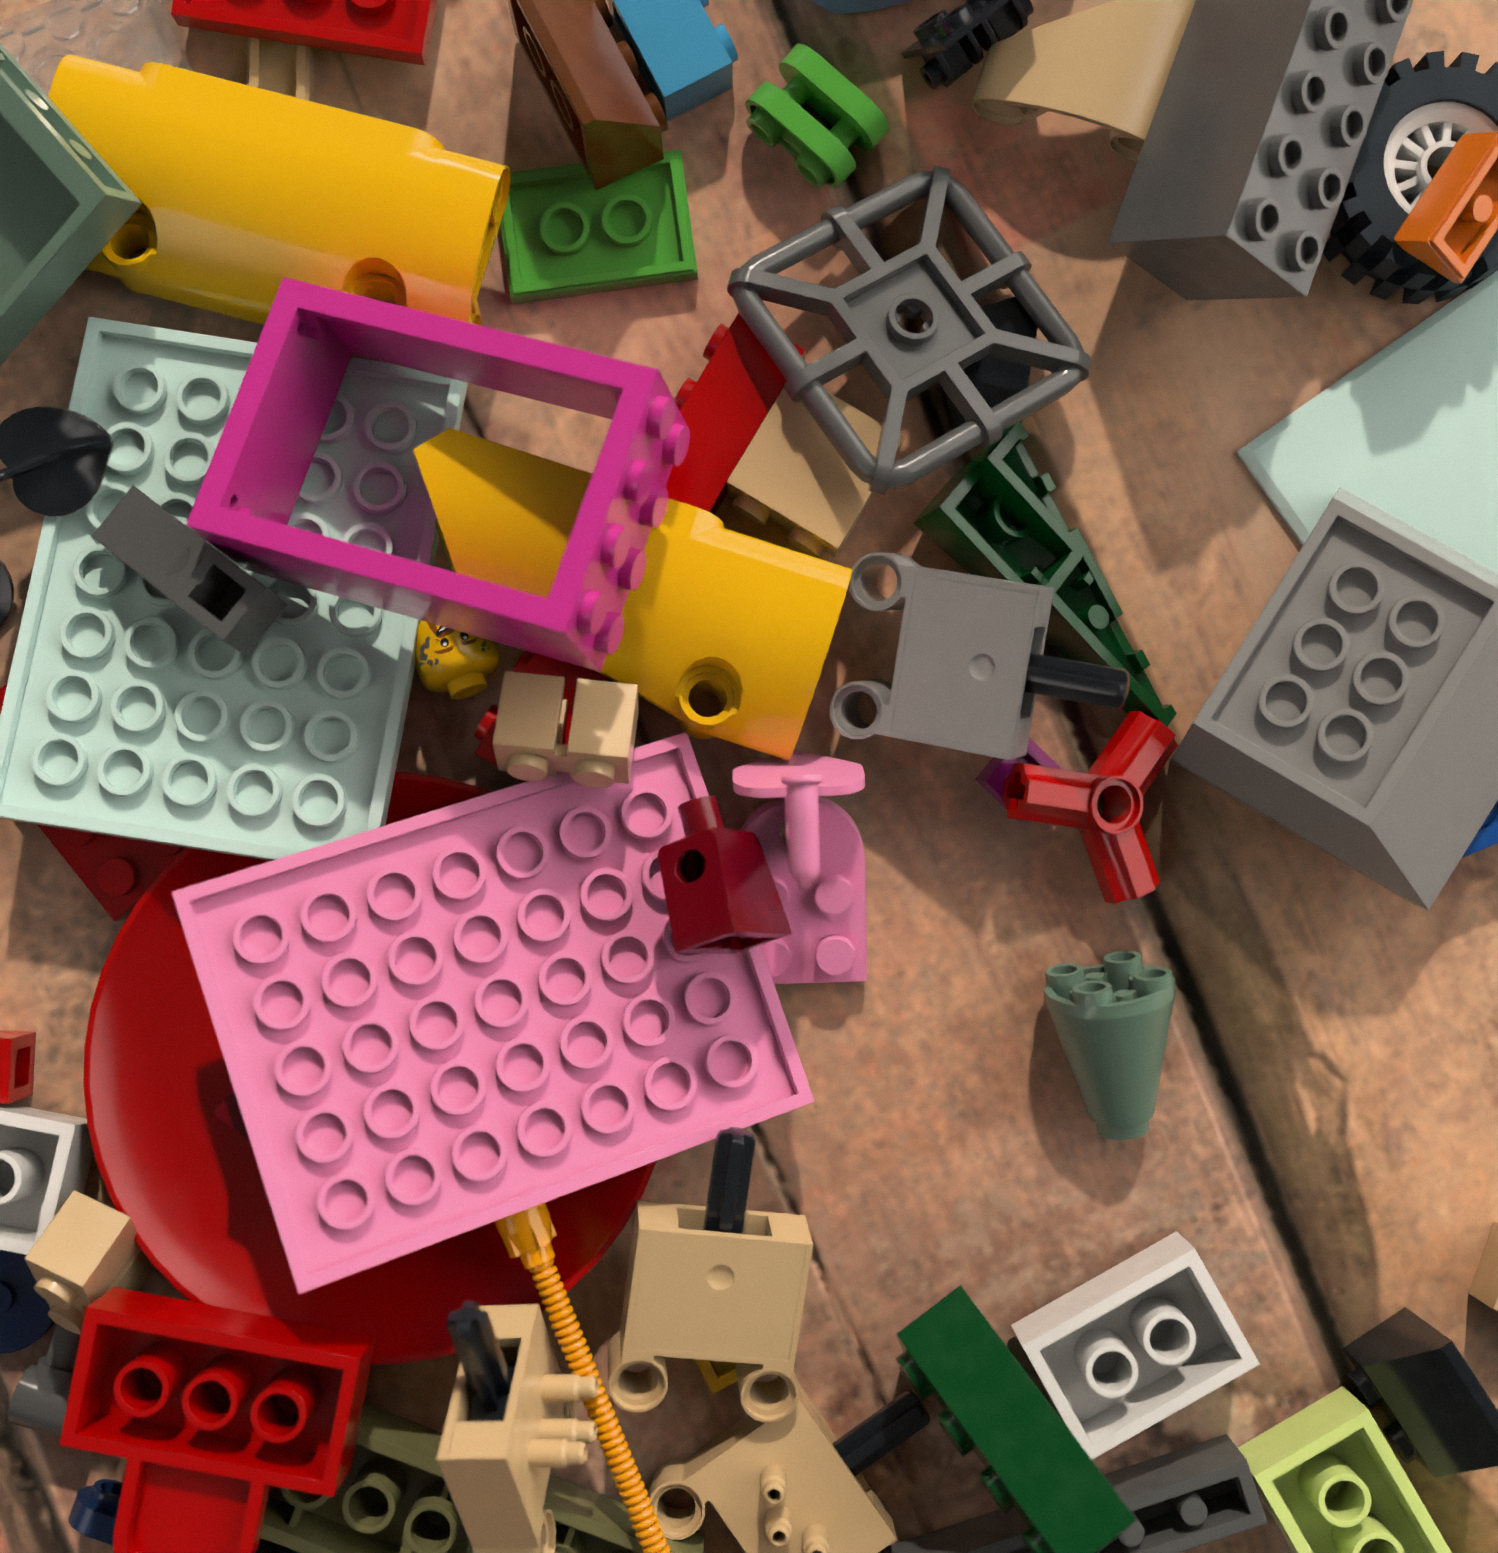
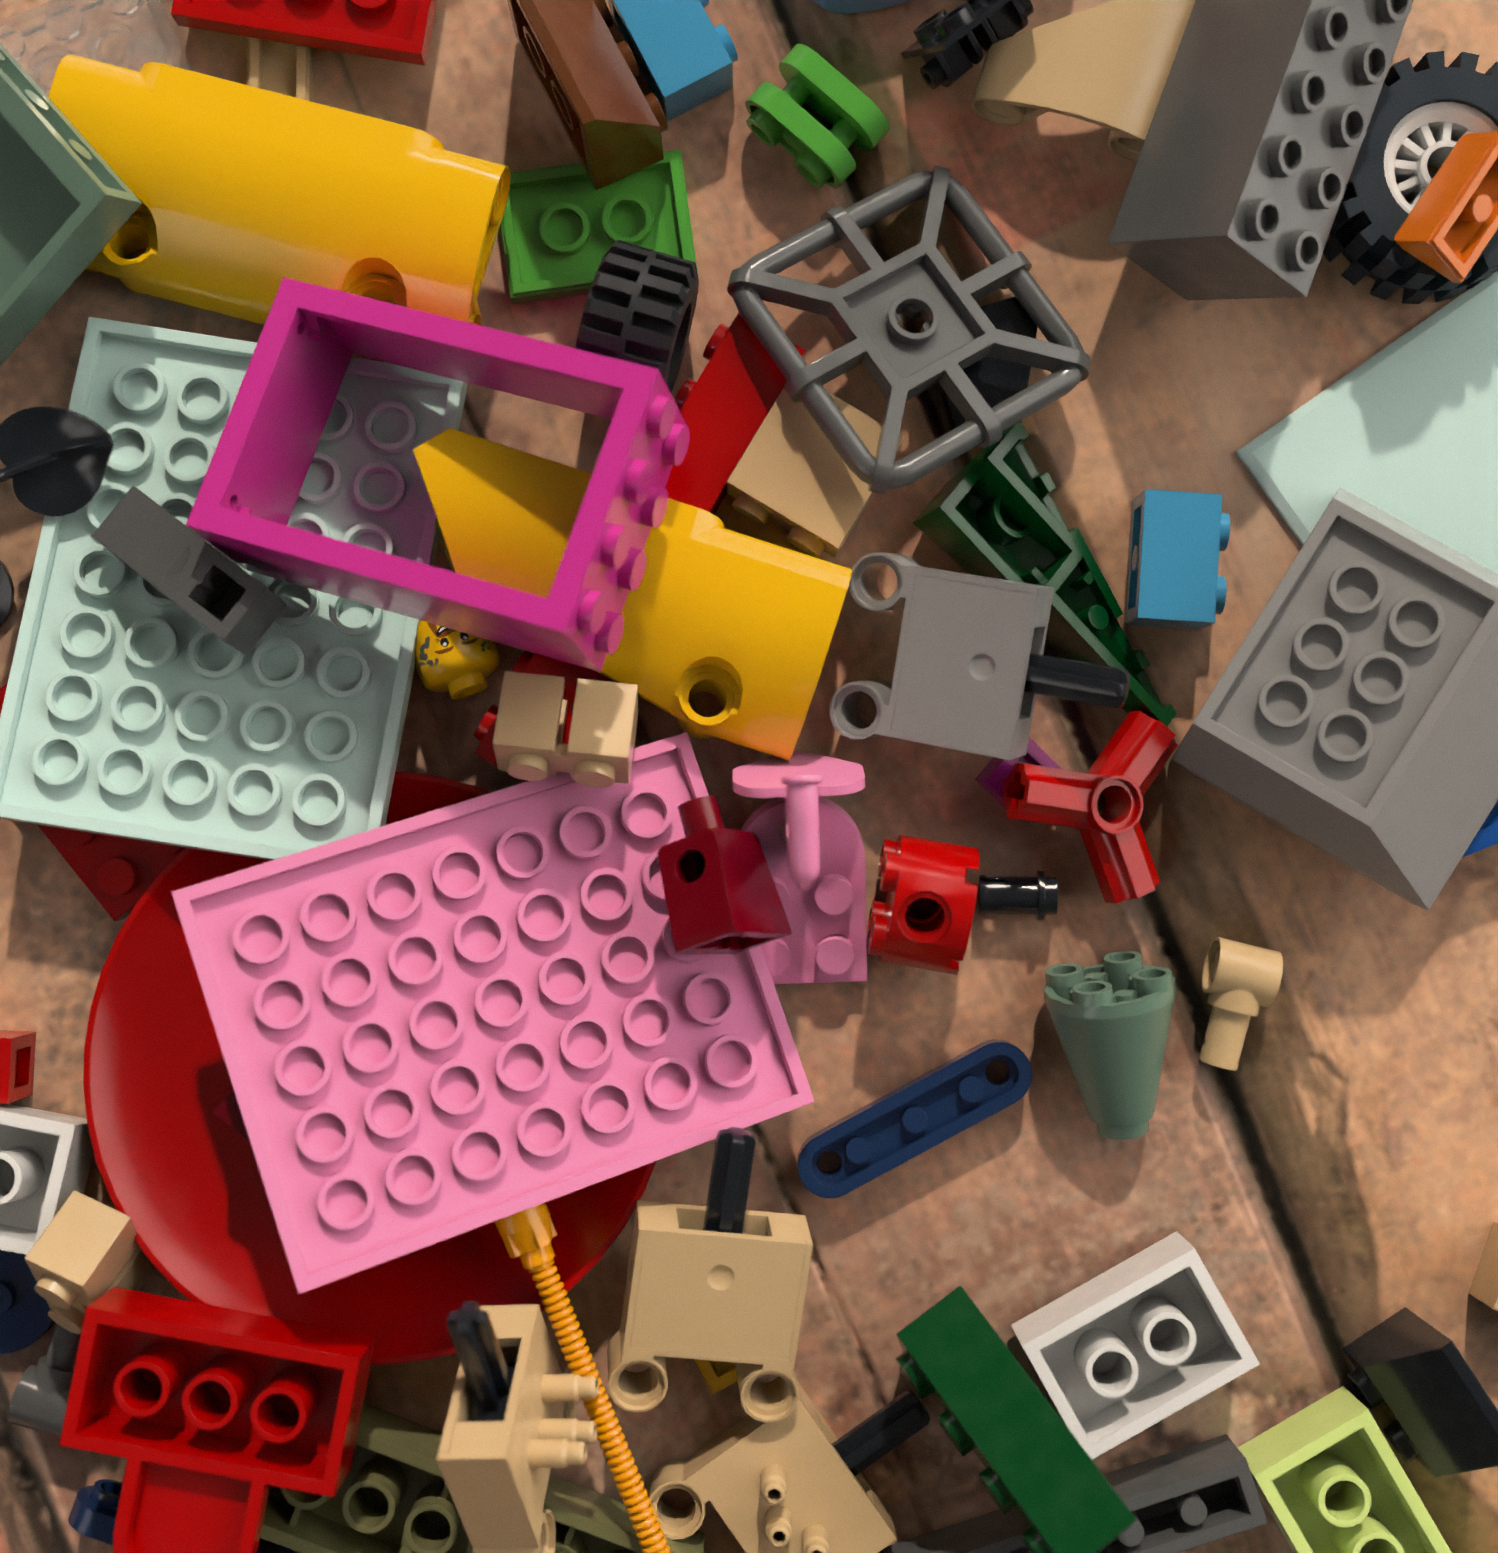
none -> black tyre [575,240,699,393]
none -> dark blue plate [797,1039,1032,1198]
none -> red brick [867,835,980,975]
none -> black pin [979,870,1058,921]
none -> dark azure brick [1125,489,1230,630]
none -> tan pin [1199,937,1283,1071]

